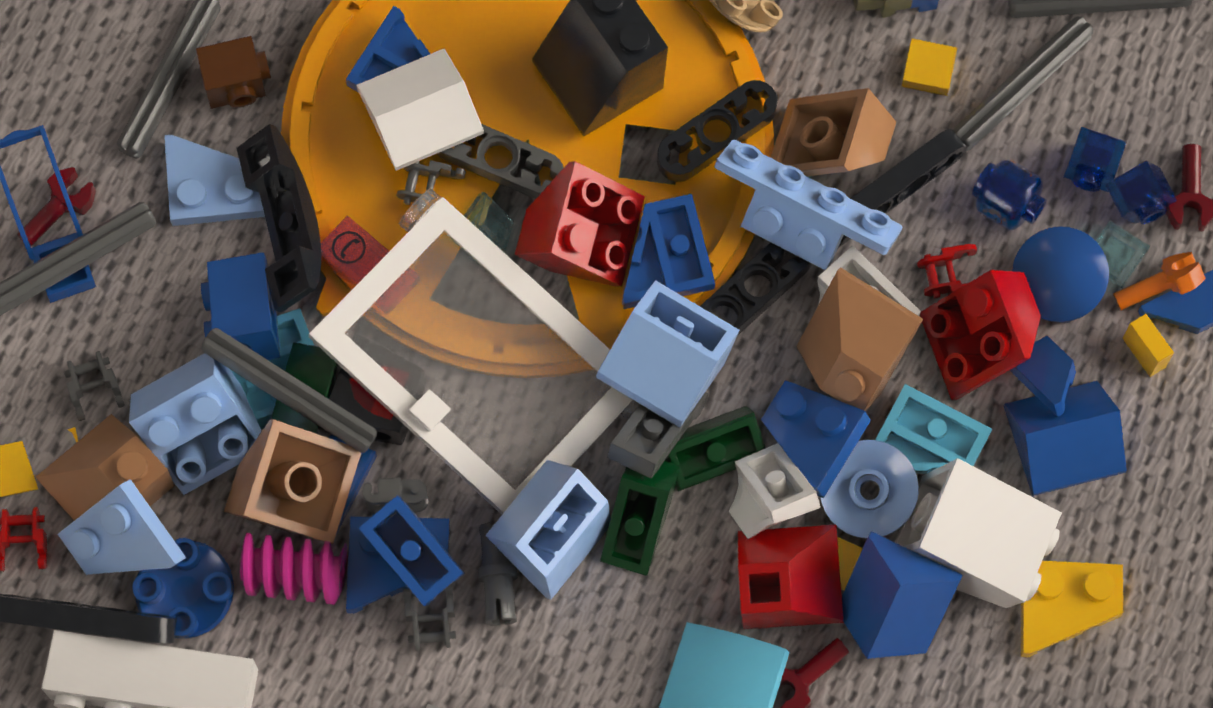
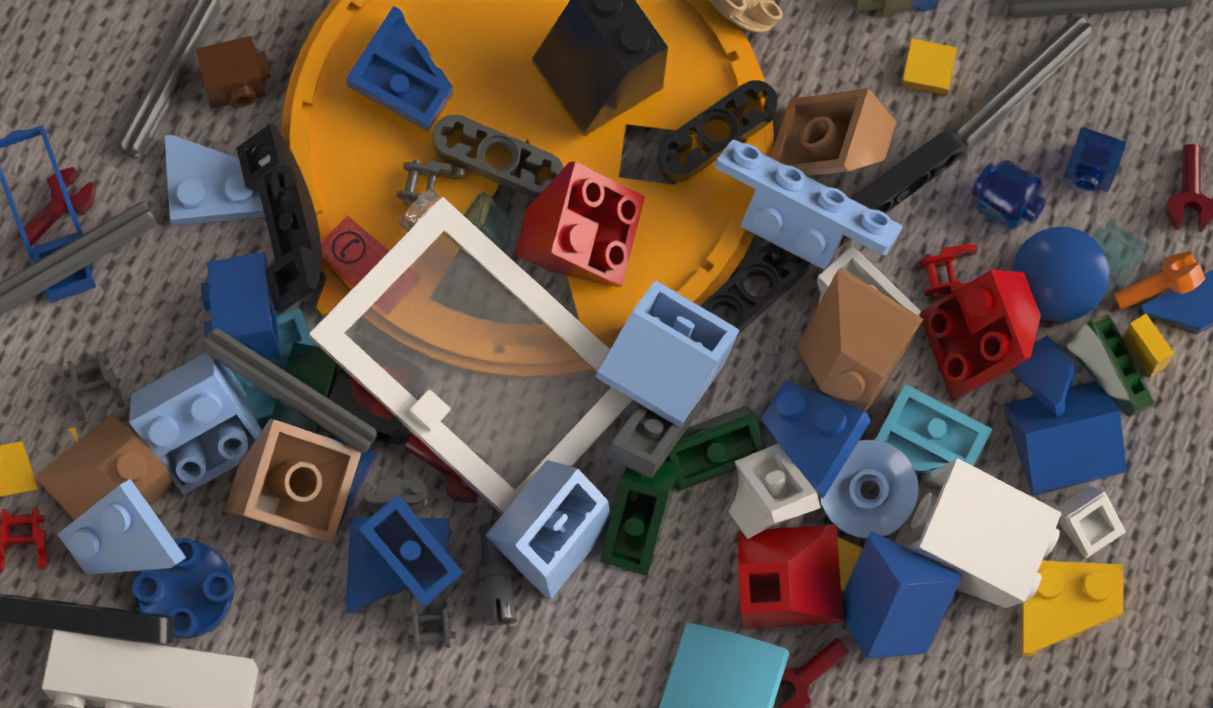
dark pink piece [240,532,348,605] -> none
white slope [357,48,484,171] -> none
blue wing [622,194,715,309] -> none
clear blue plate [1105,160,1177,224] -> none
none -> dark red bar [404,434,488,503]
none -> white slope [1055,486,1126,559]
none -> dark green slope [1066,314,1155,417]

